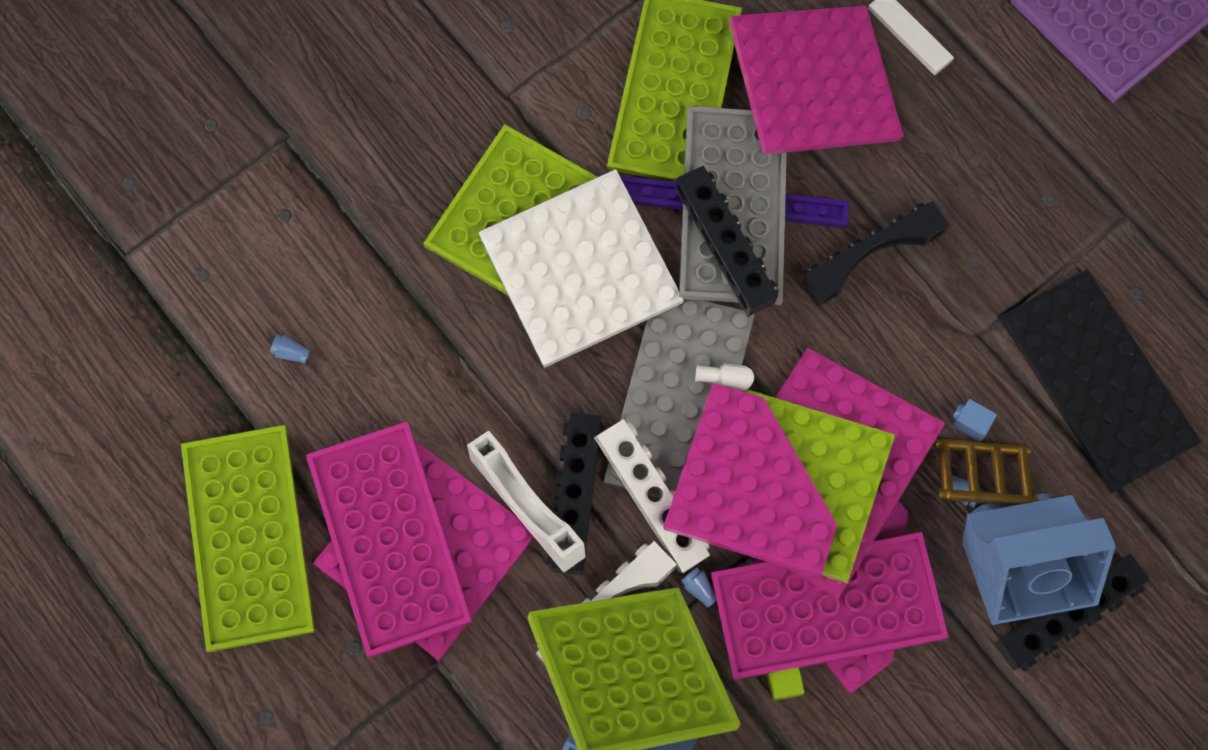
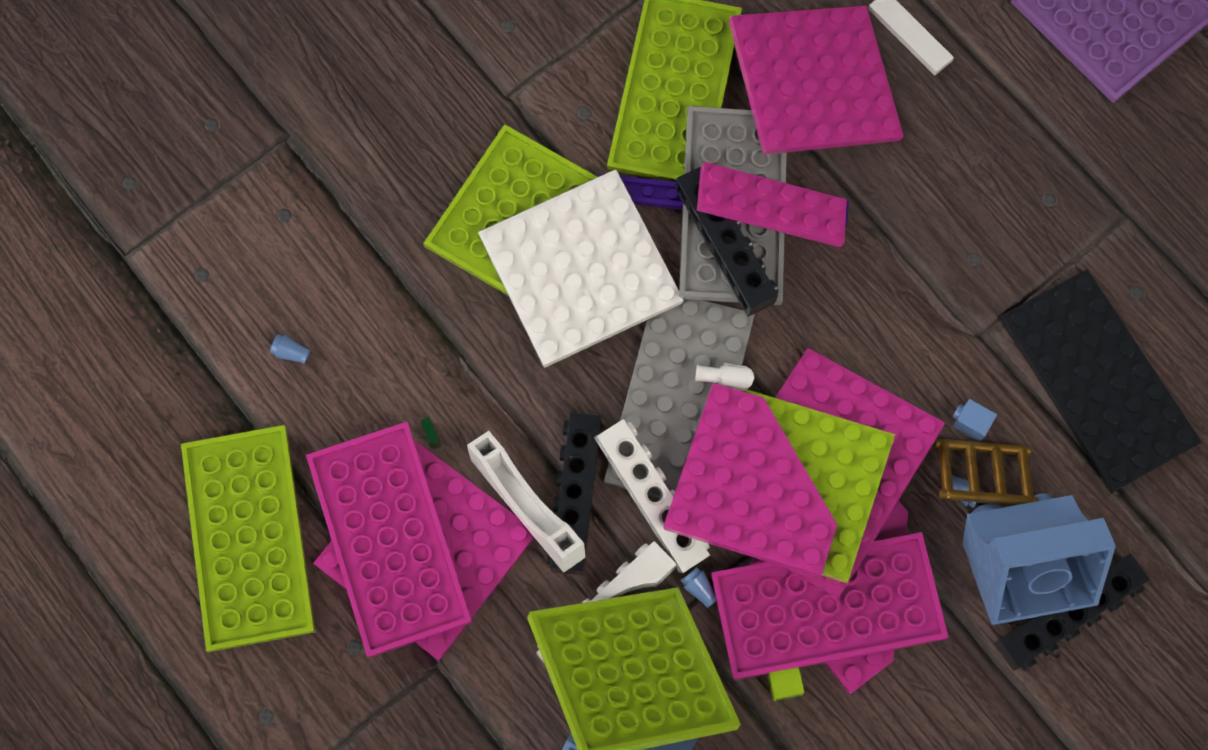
black arch [802,201,949,307] -> none
none -> dark green tile [420,417,442,450]
none -> dark pink plate [697,162,847,247]

